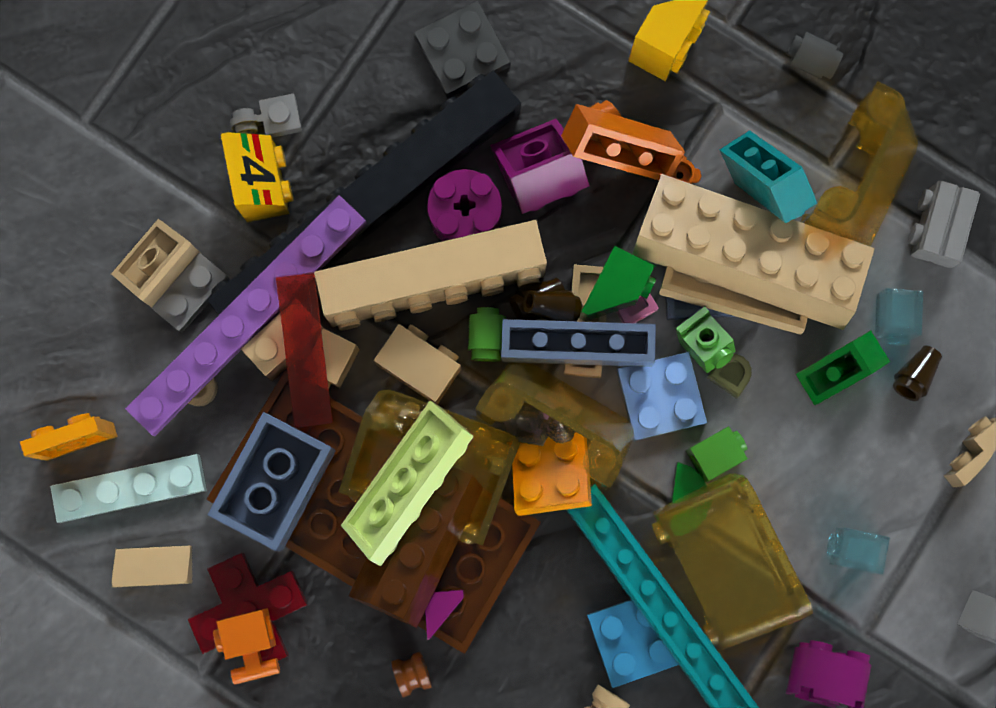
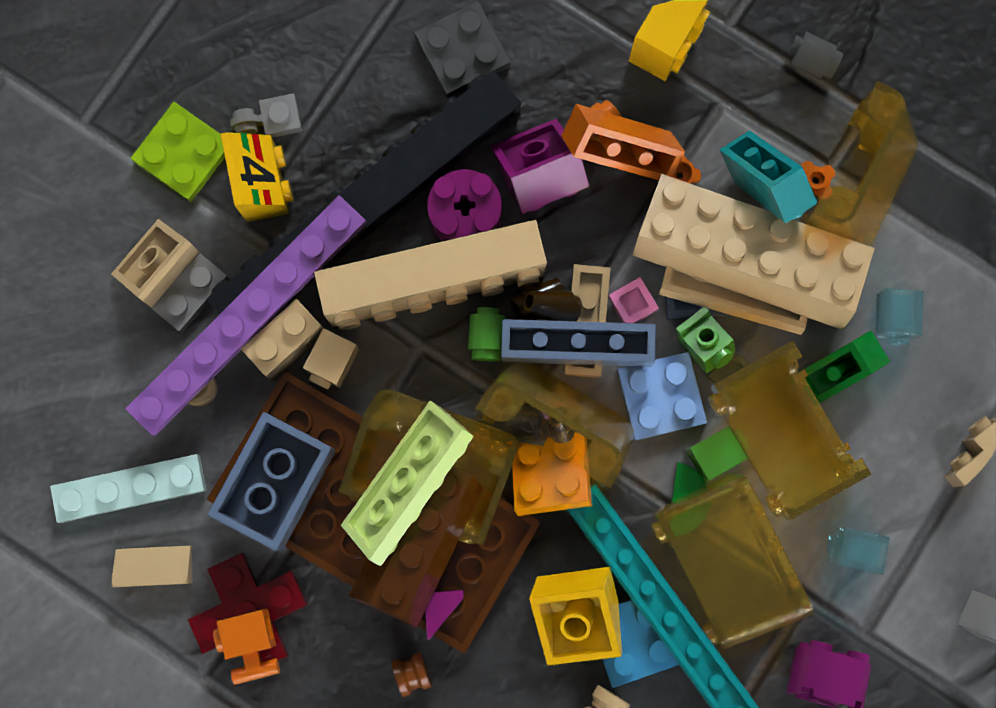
light orange plate [20,413,118,461] -> none
clear red plate [275,272,333,428] -> none
tan brick [373,324,461,405] -> none
green slope [579,246,657,321] -> none
dark brown cone [893,345,942,401] -> none
light grey brick [908,181,980,268] -> none
none -> lime plate [130,102,225,202]
none -> yellow slope [529,567,622,666]
none -> clear yellow windscreen [708,341,872,520]
none -> orange plate [800,161,835,200]

